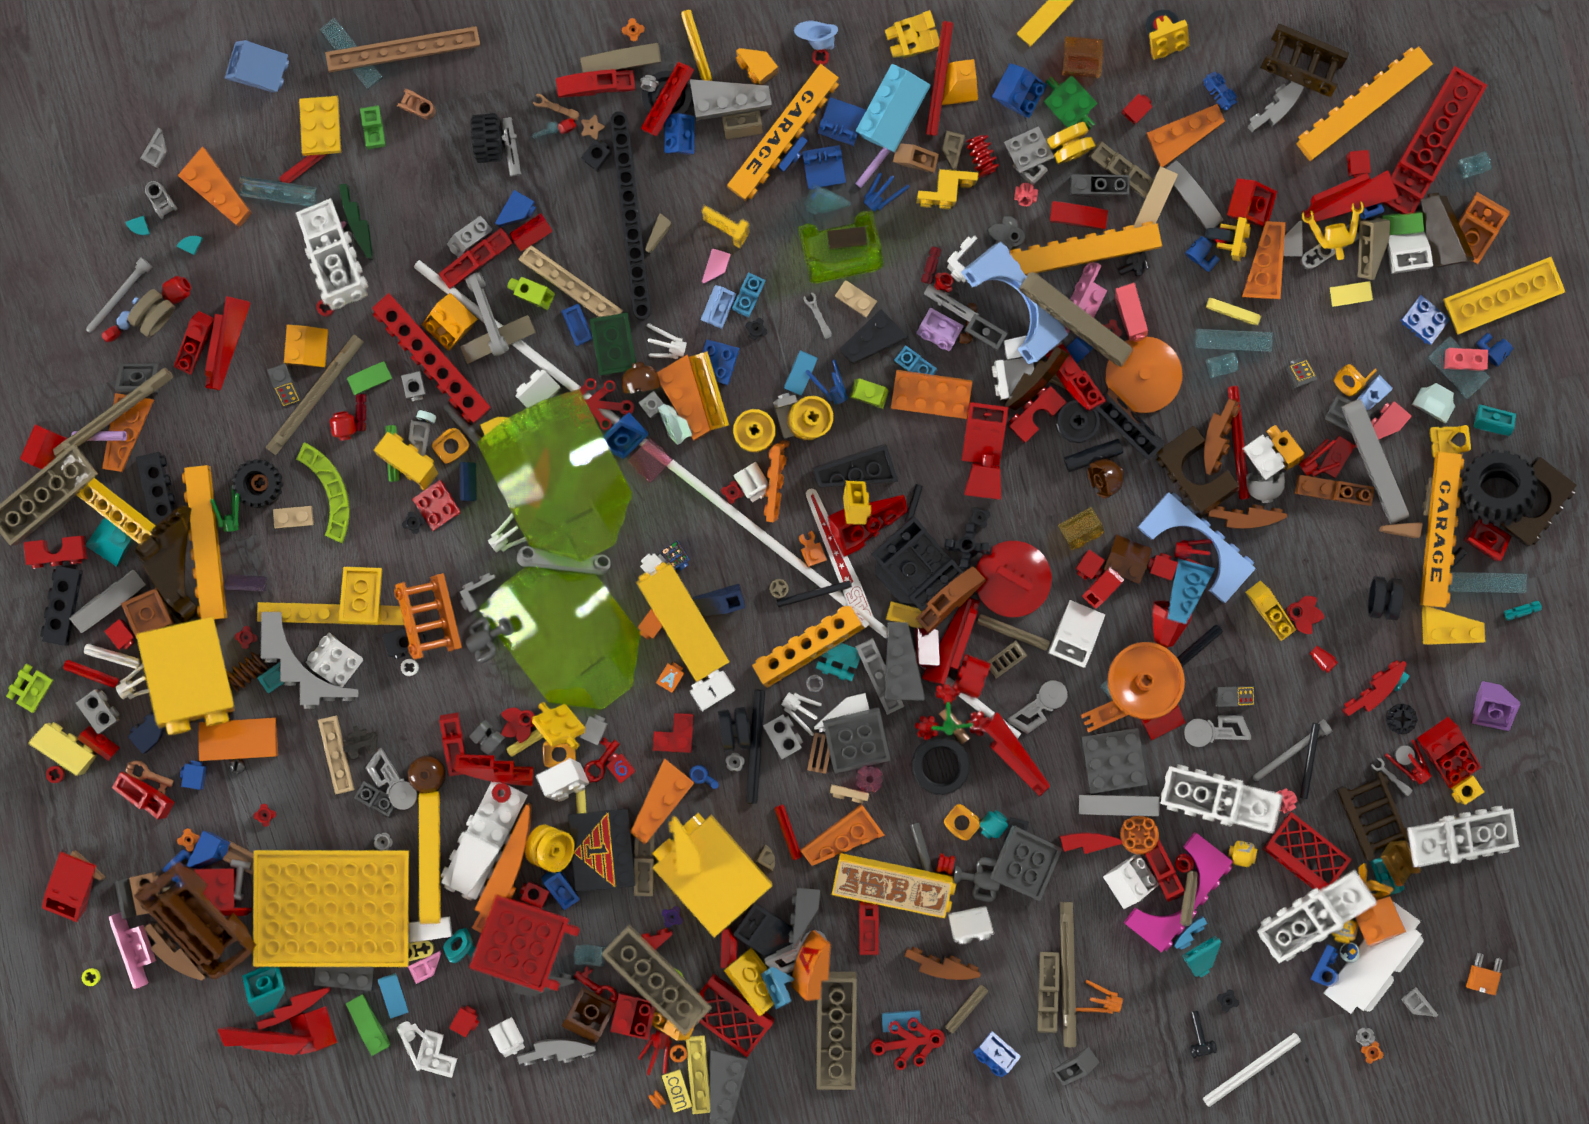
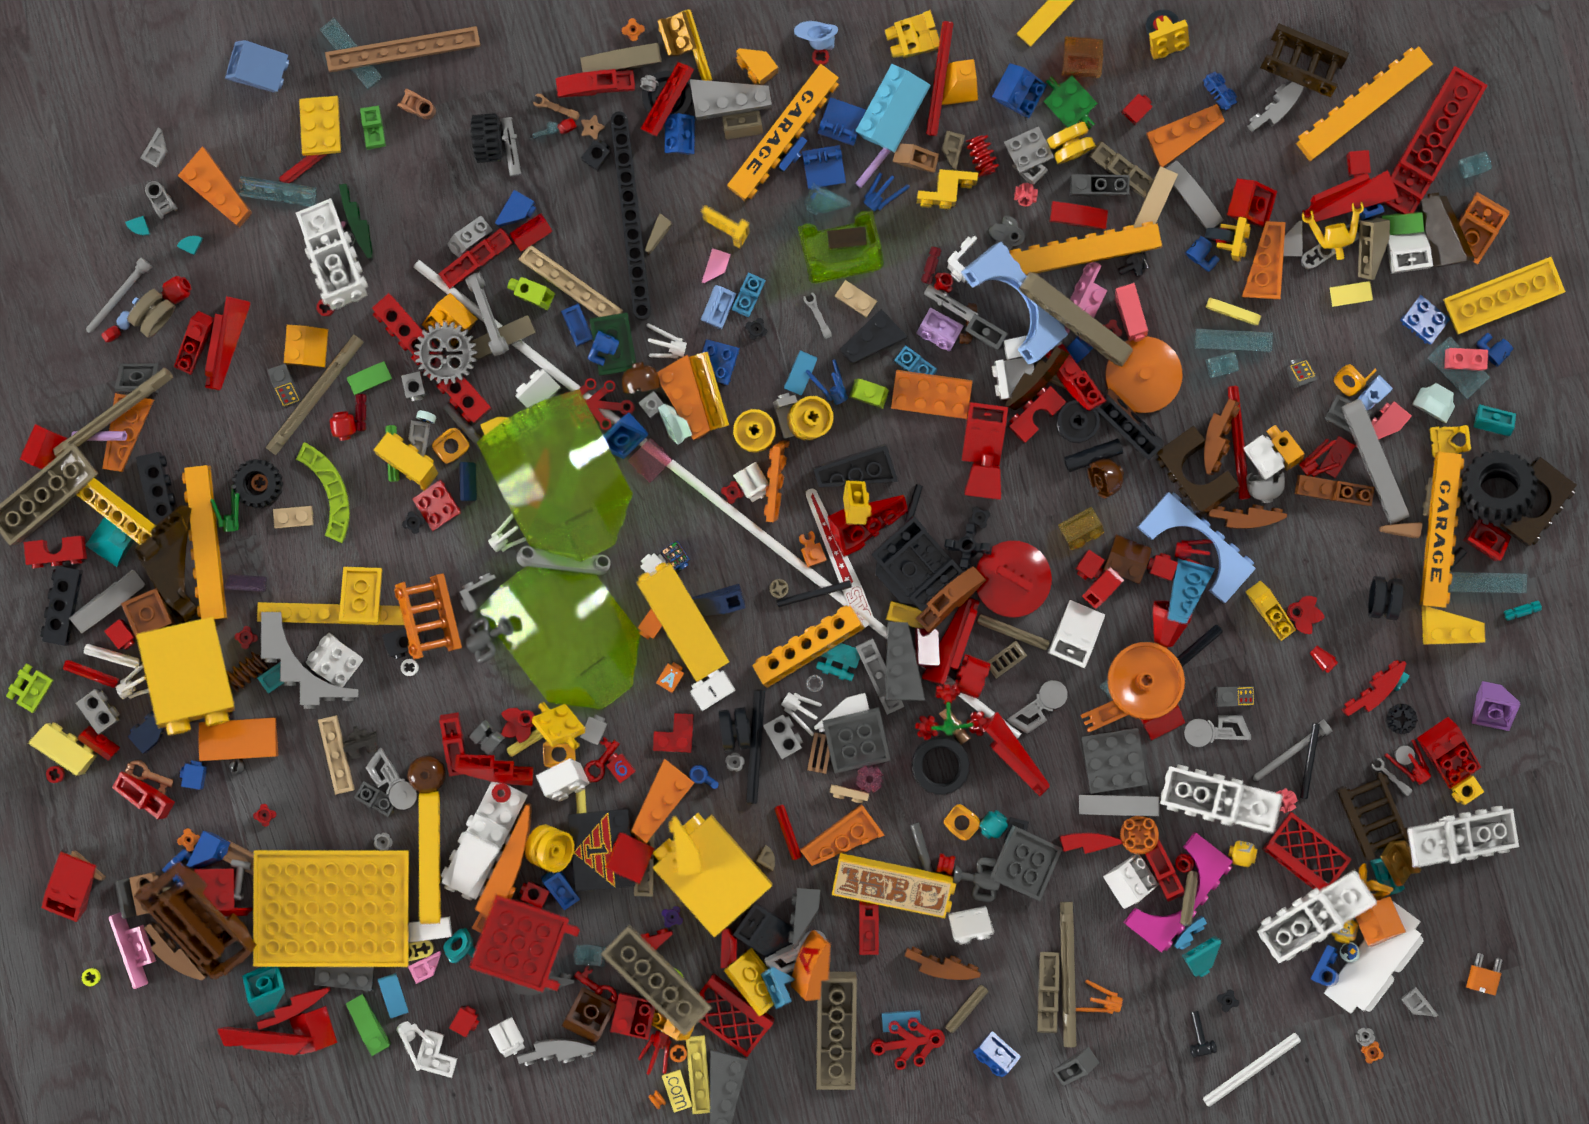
none -> light grey gear [414,321,478,384]
none -> blue piece [588,331,619,366]
none -> red tile [605,832,655,884]
none -> pearl gold bracket [658,12,697,56]

